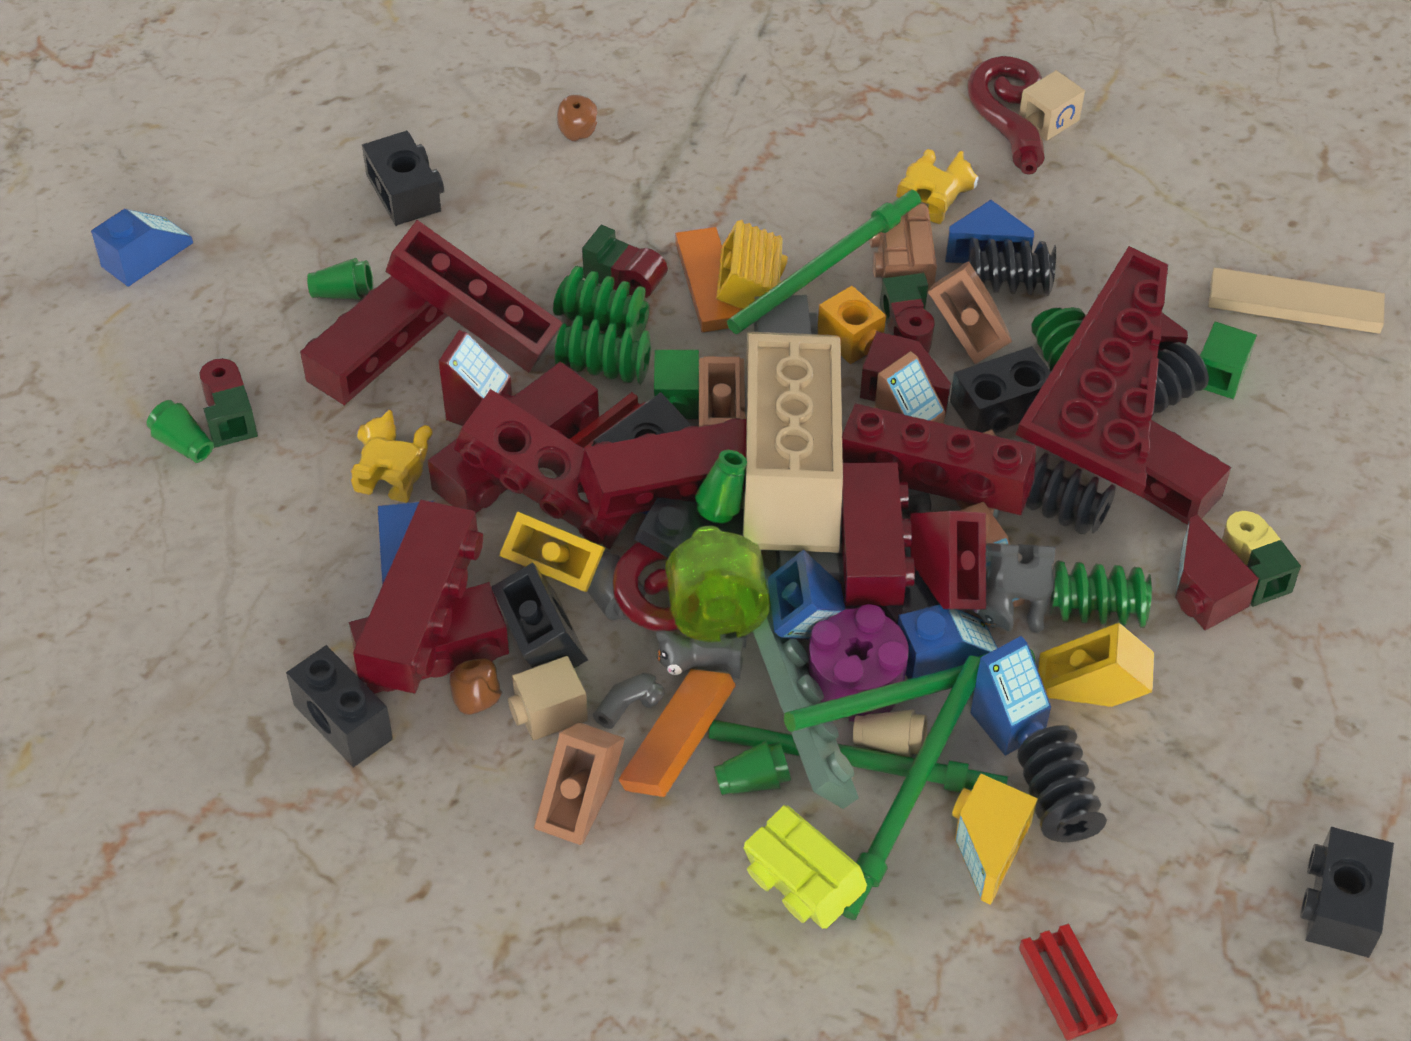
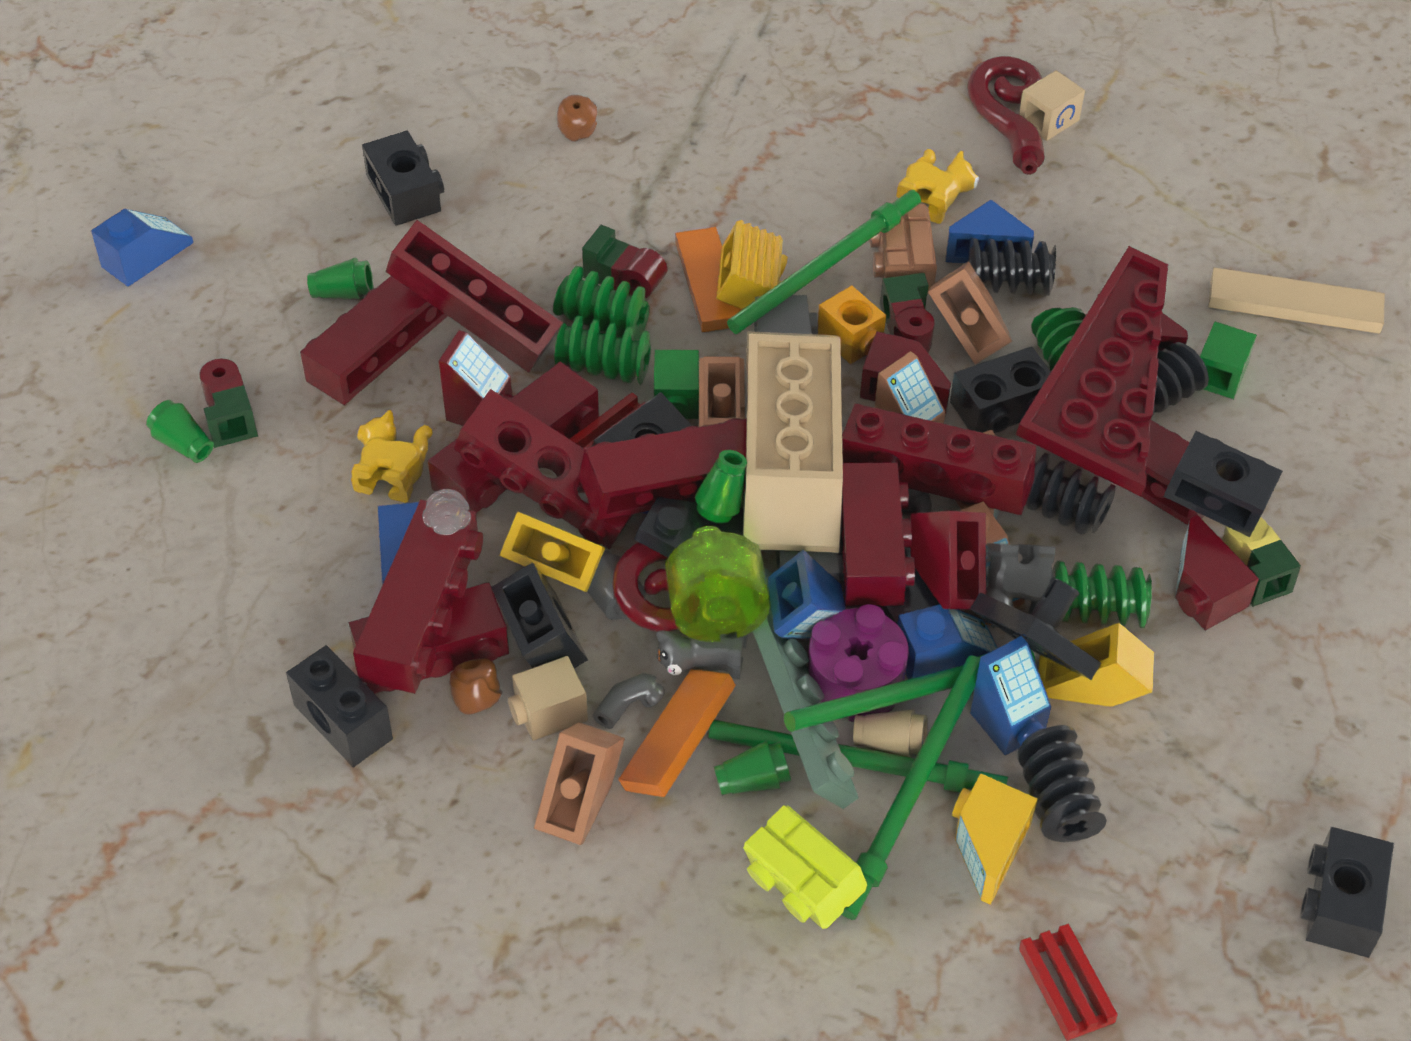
none -> clear plate [422,489,471,535]
none -> black tile [970,577,1101,680]
none -> black brick [1163,431,1283,537]

